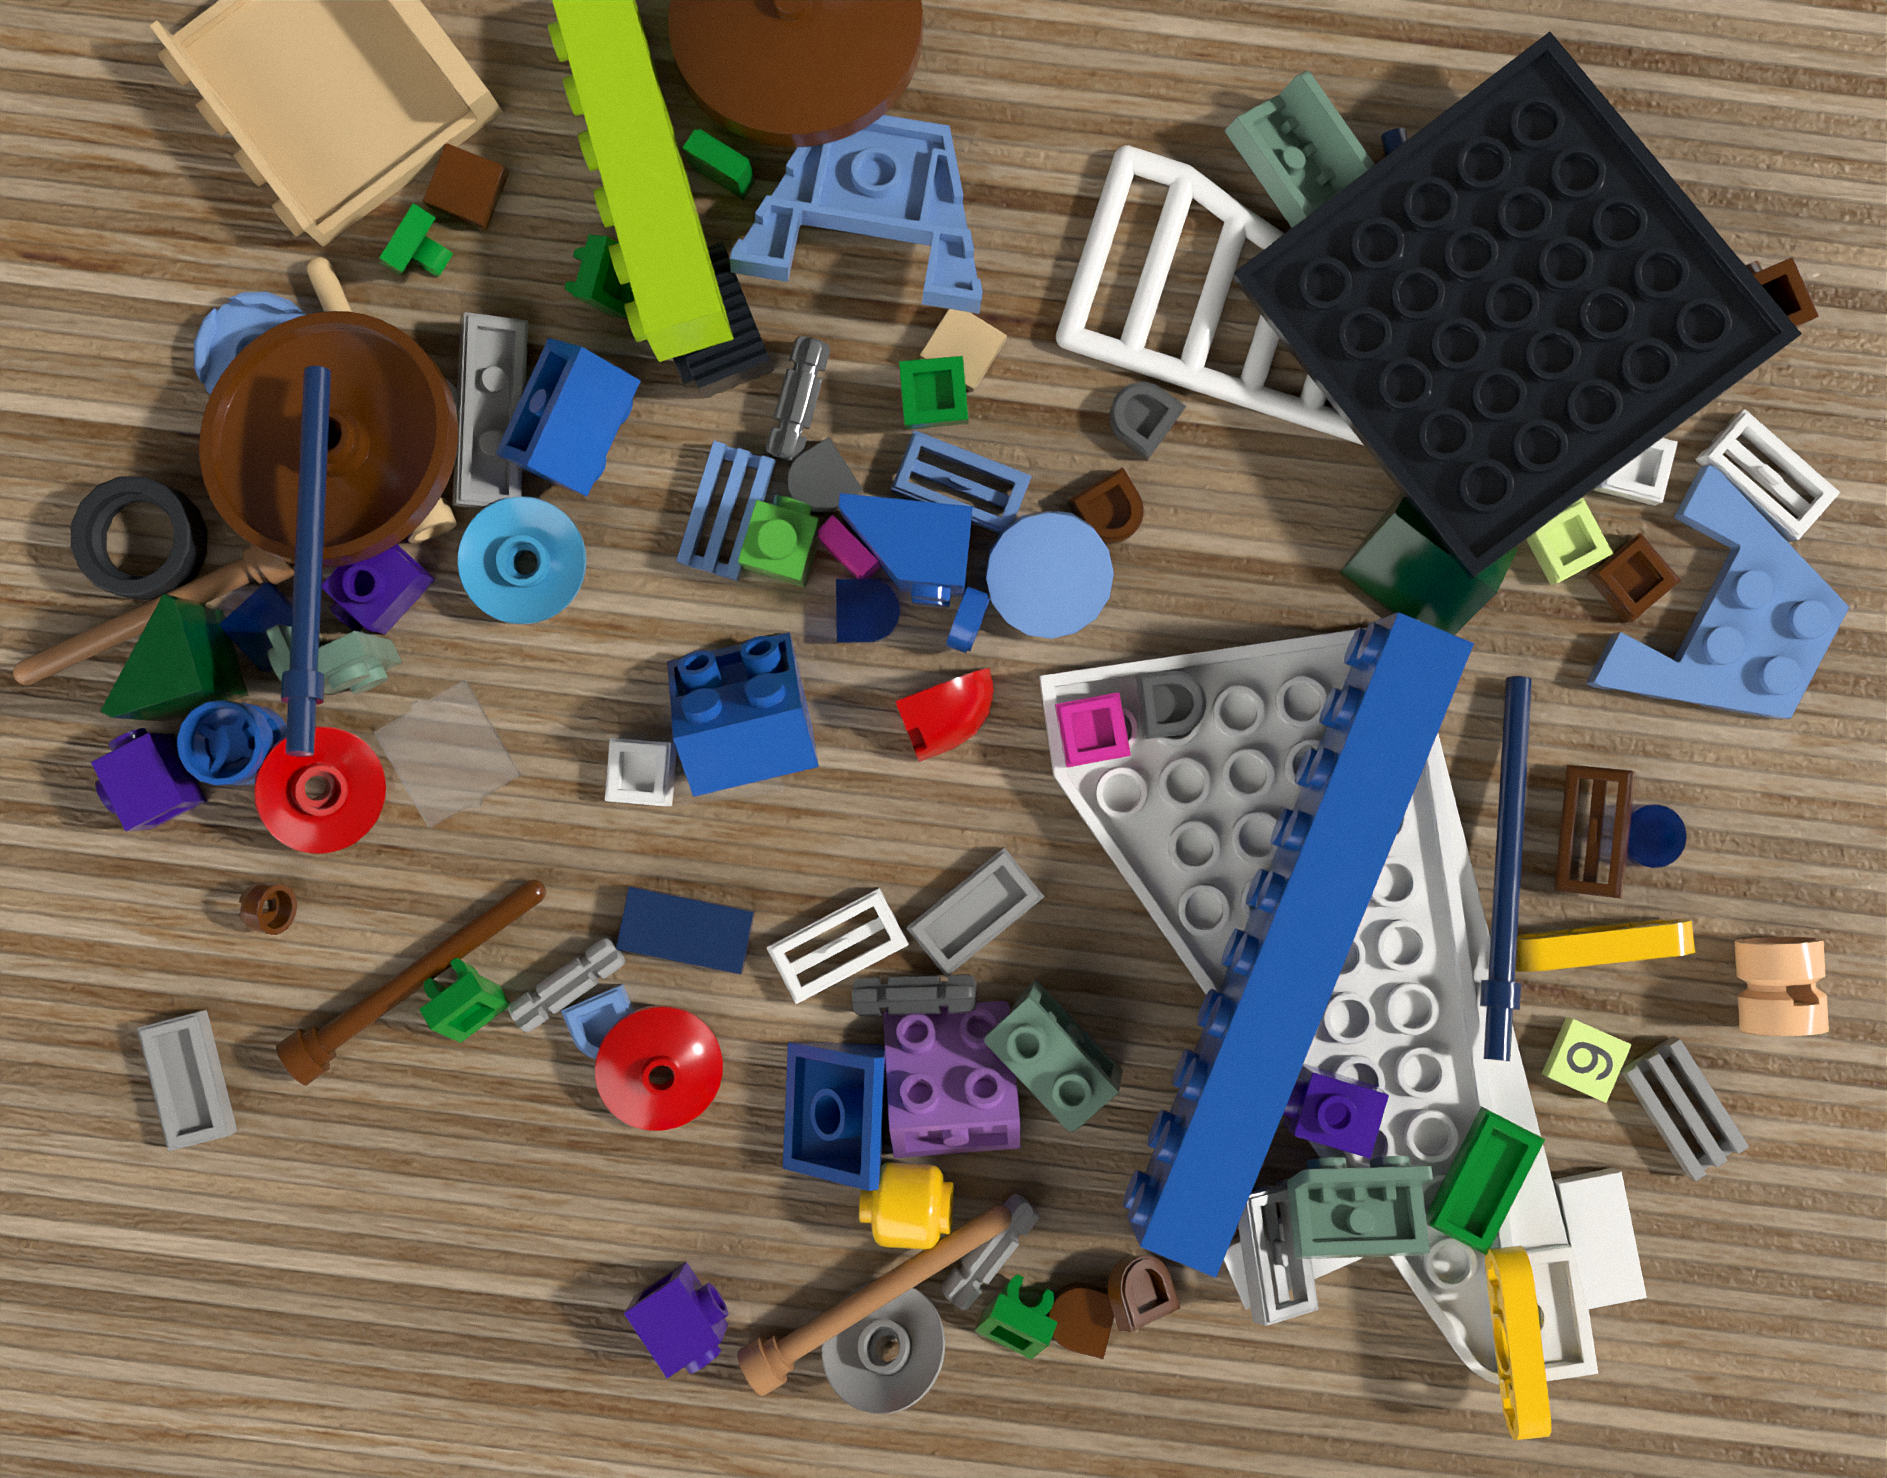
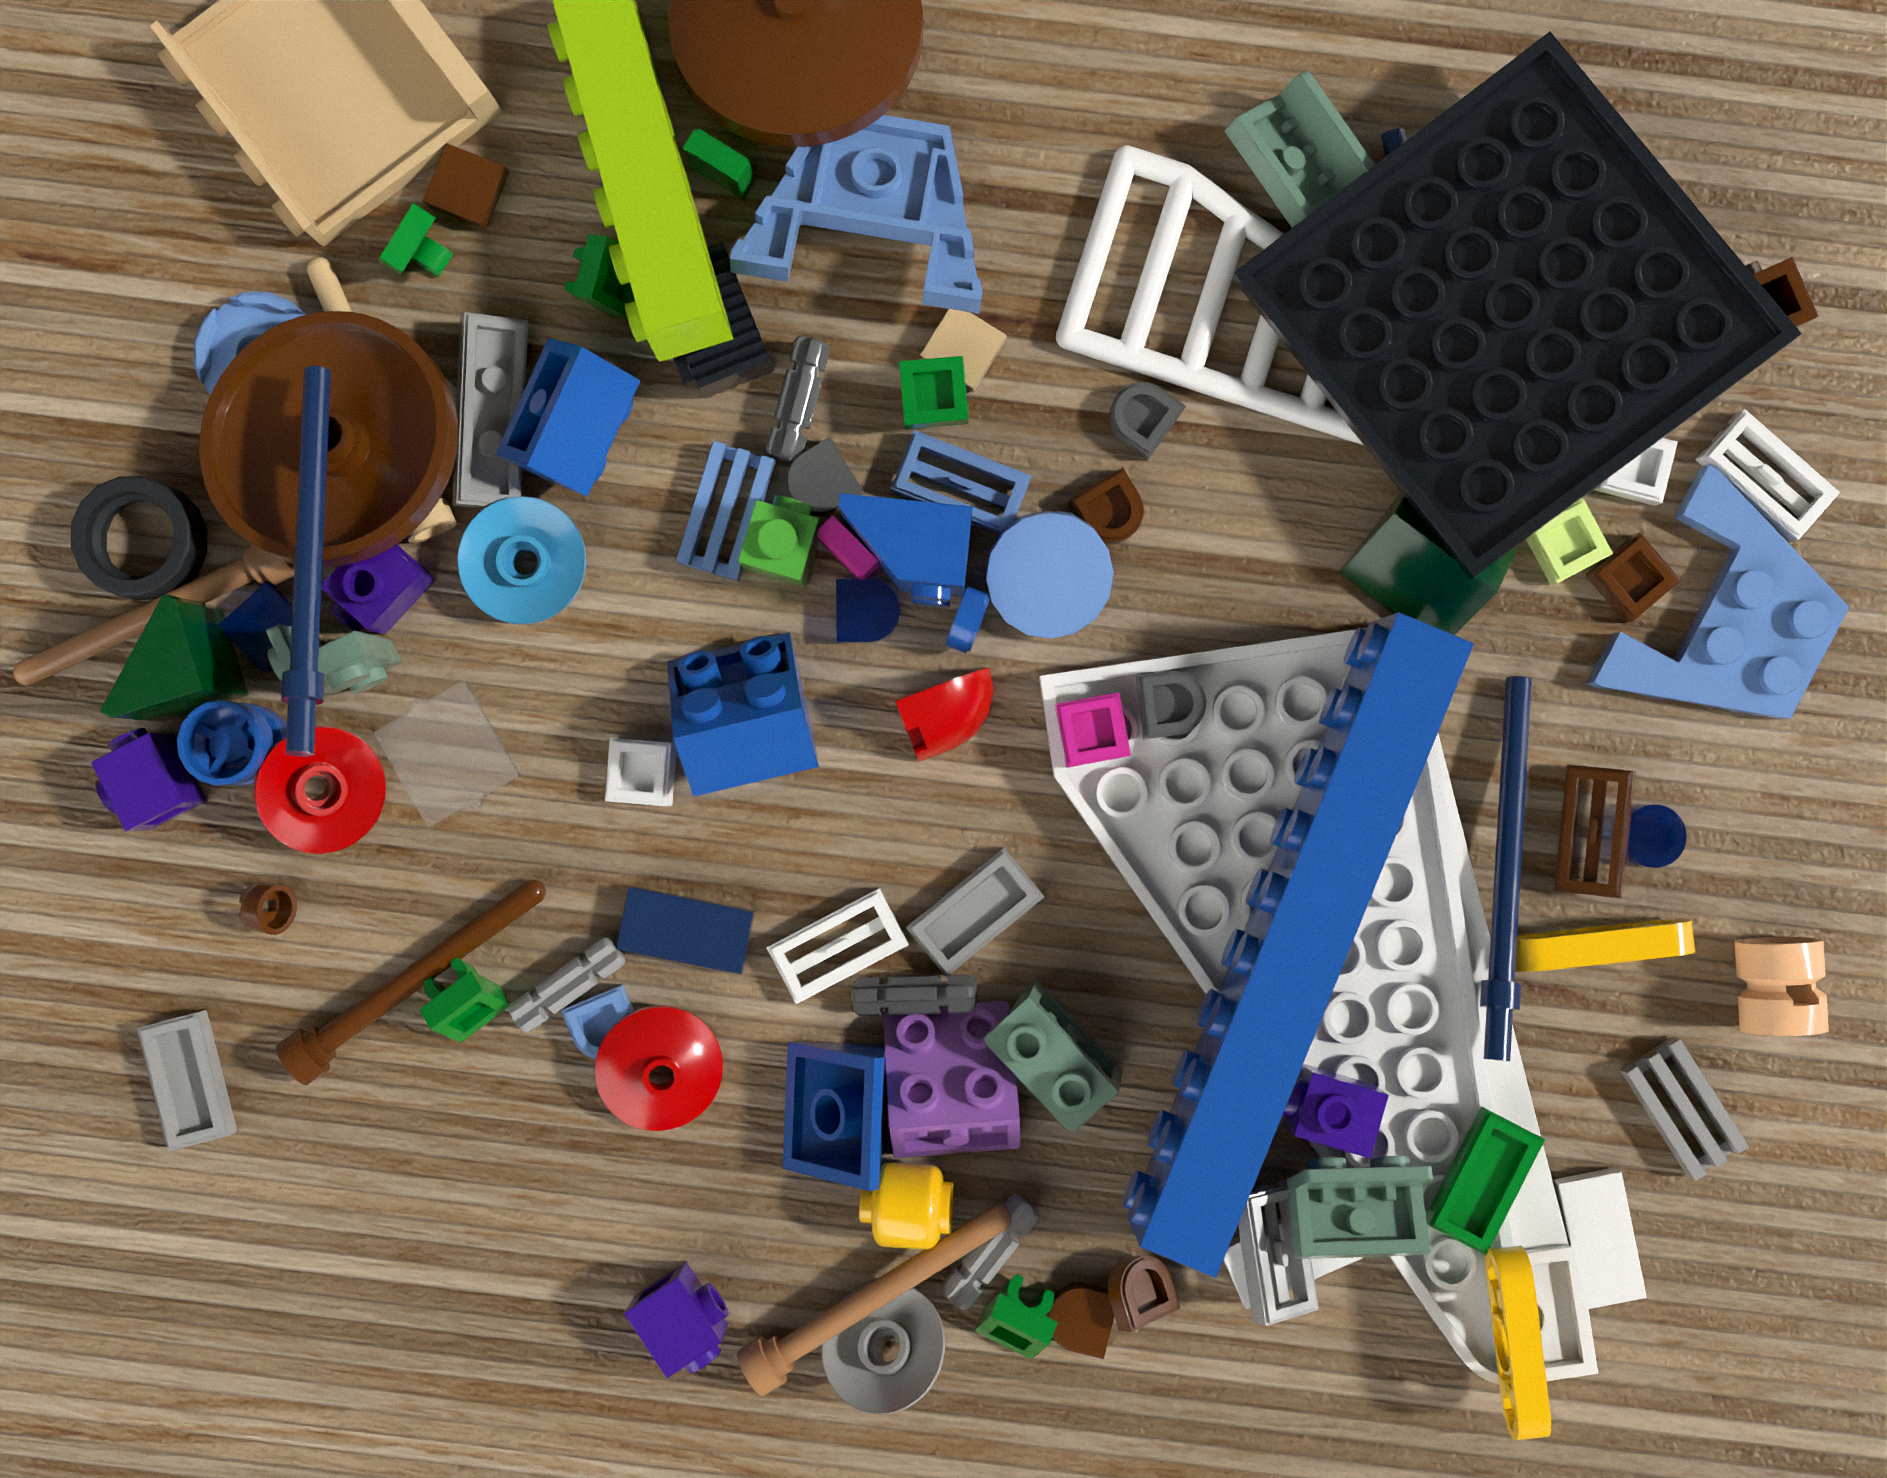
yellowish green tile [1541,1016,1631,1103] -> none

